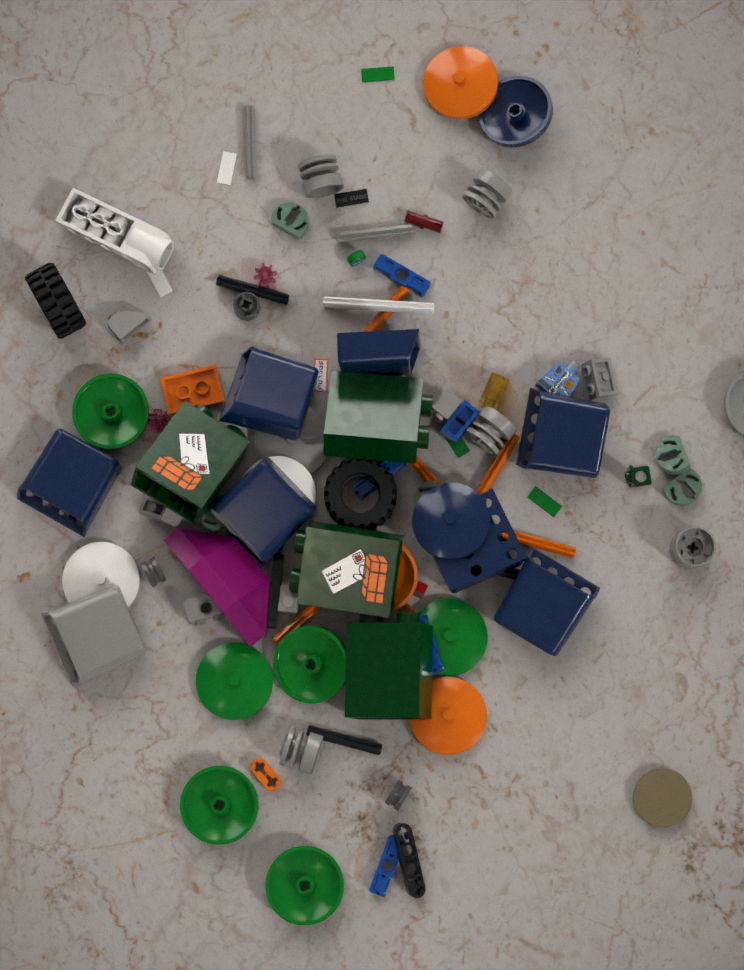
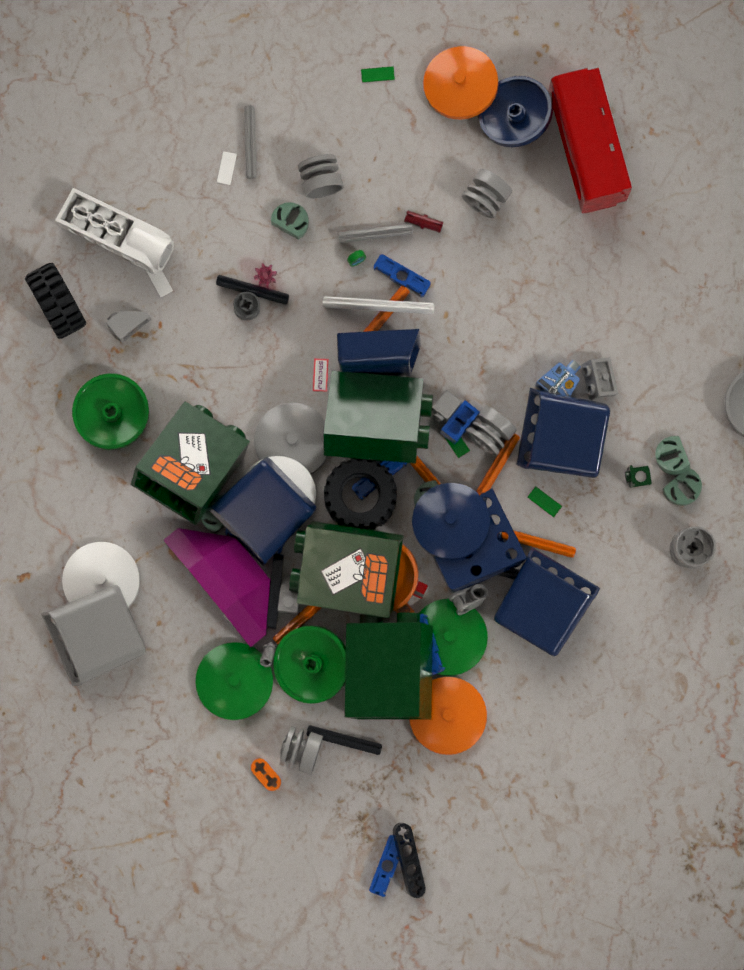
dark blue piece [17,428,122,537] -> none
light grey slope [138,495,182,528] -> none
dark grey wheel [140,557,166,587] -> none
clear pink gear [148,409,171,432] -> none
orange plate [160,364,225,416] -> none
green dish [180,766,259,845] -> none
light grey brick [184,593,225,626] -> none
dark blue piece [219,346,319,440] -> none
green dish [265,846,344,926] -> none
black sticker [334,189,369,208] -> none
dark grey wheel [385,780,412,811] -> none
clear yellow torso [478,372,510,411] -> none
dark tan tile [633,768,692,827] -> none
none -> light grey pin [260,642,276,667]
none -> light grey piece [449,584,488,615]
none -> red piece [548,68,632,214]

